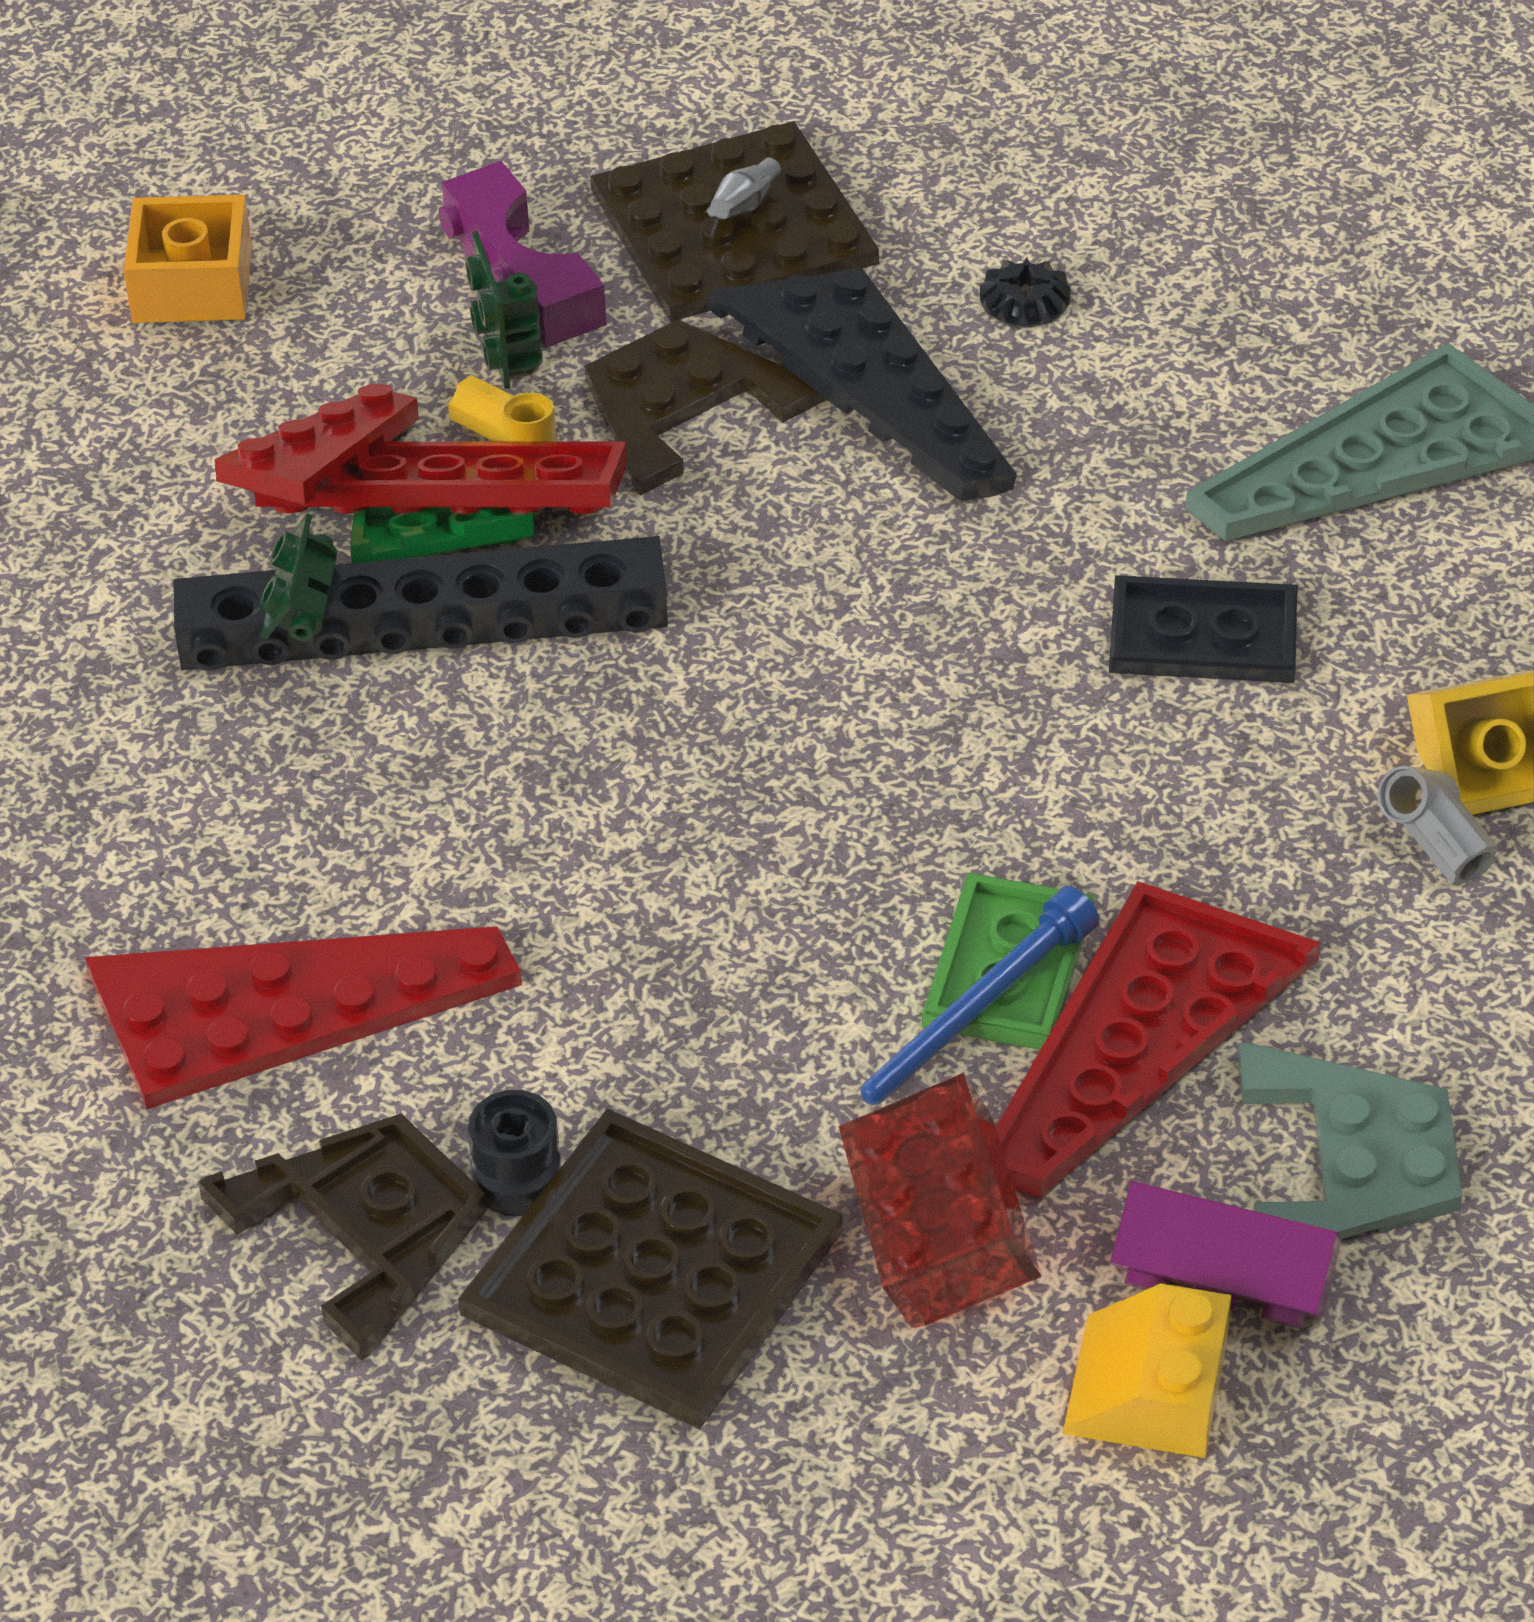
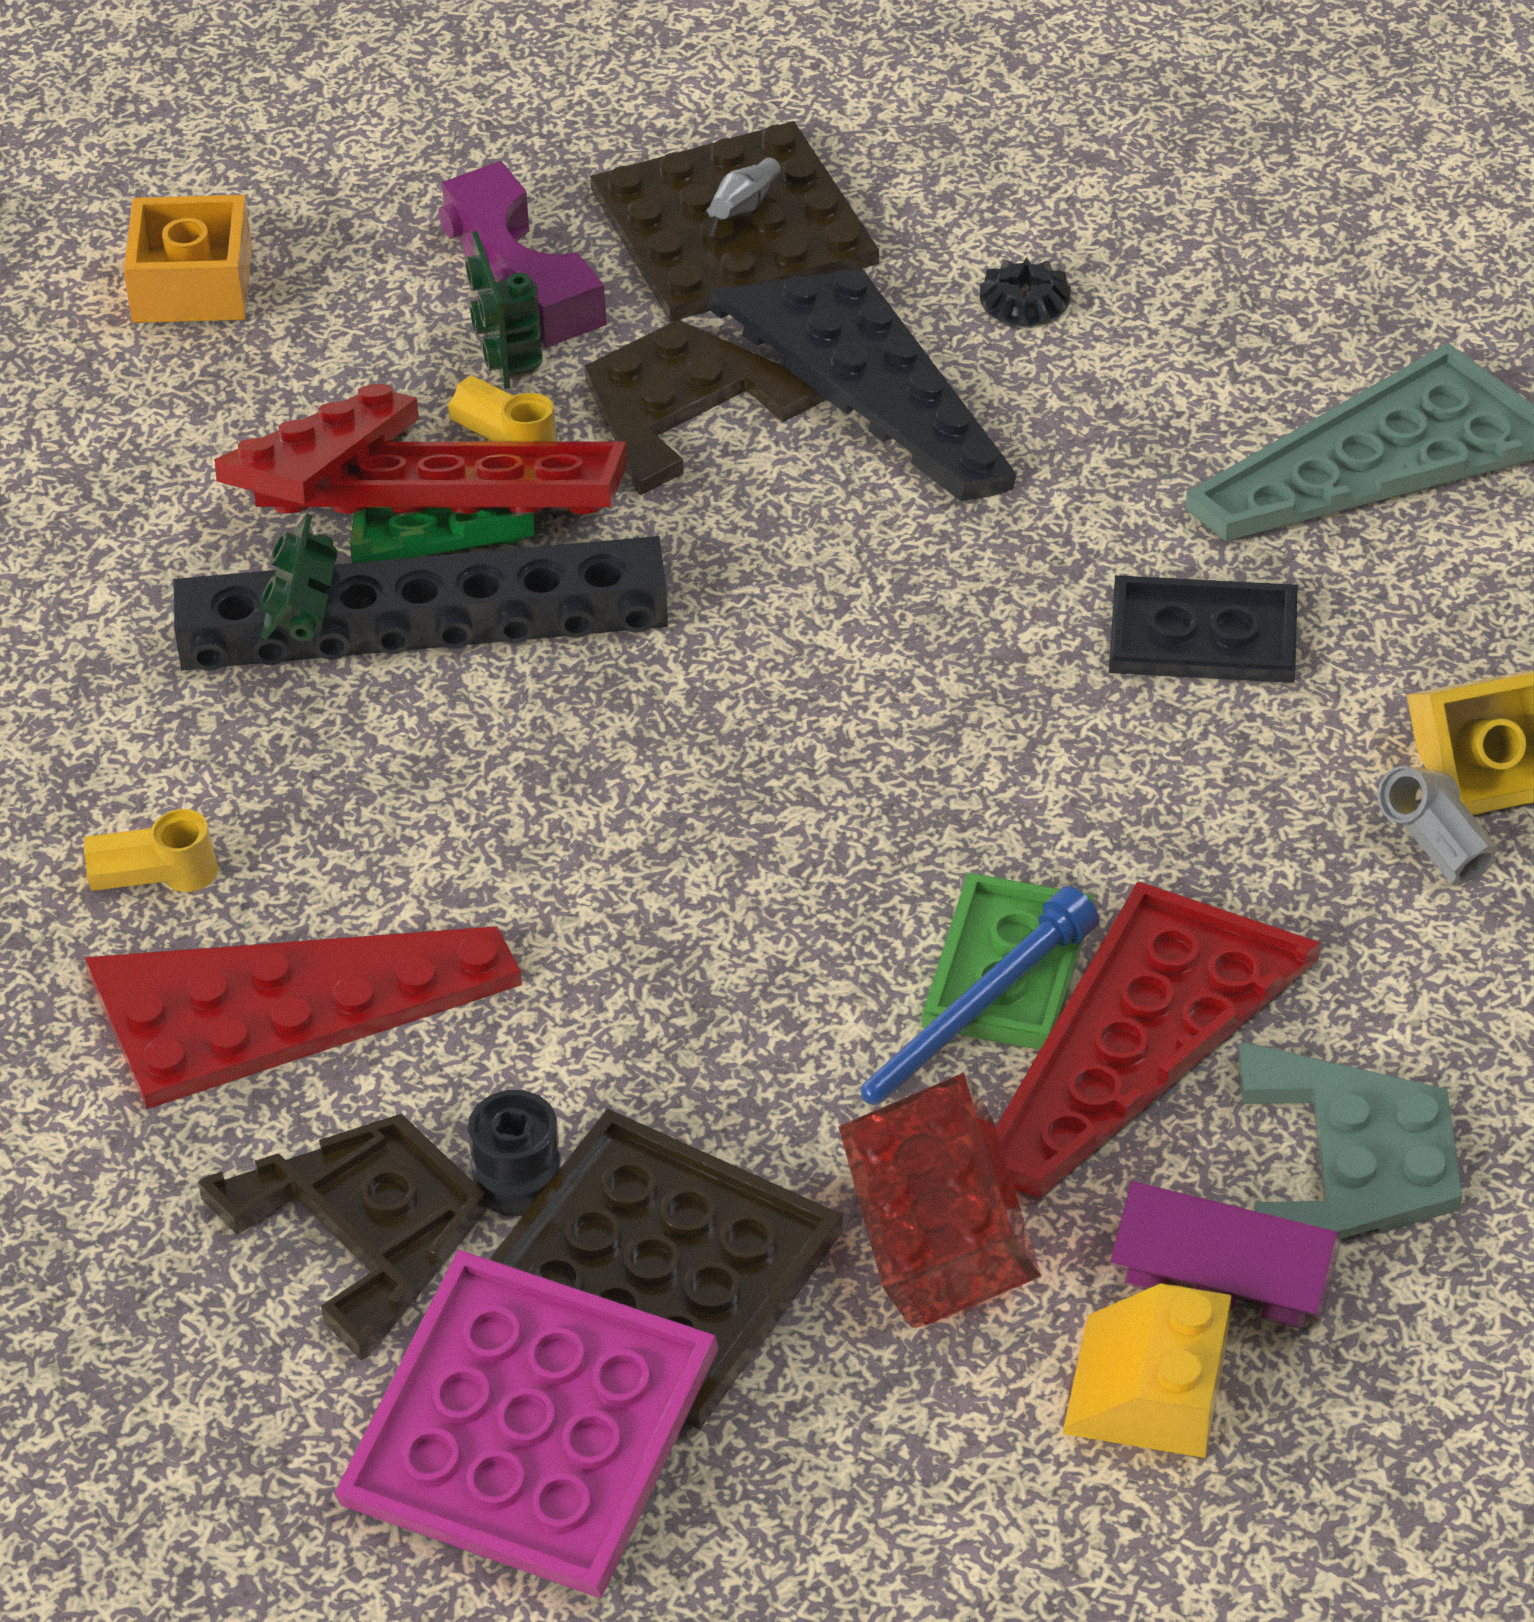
none -> yellow piece [84,809,219,892]
none -> dark pink plate [334,1249,719,1599]

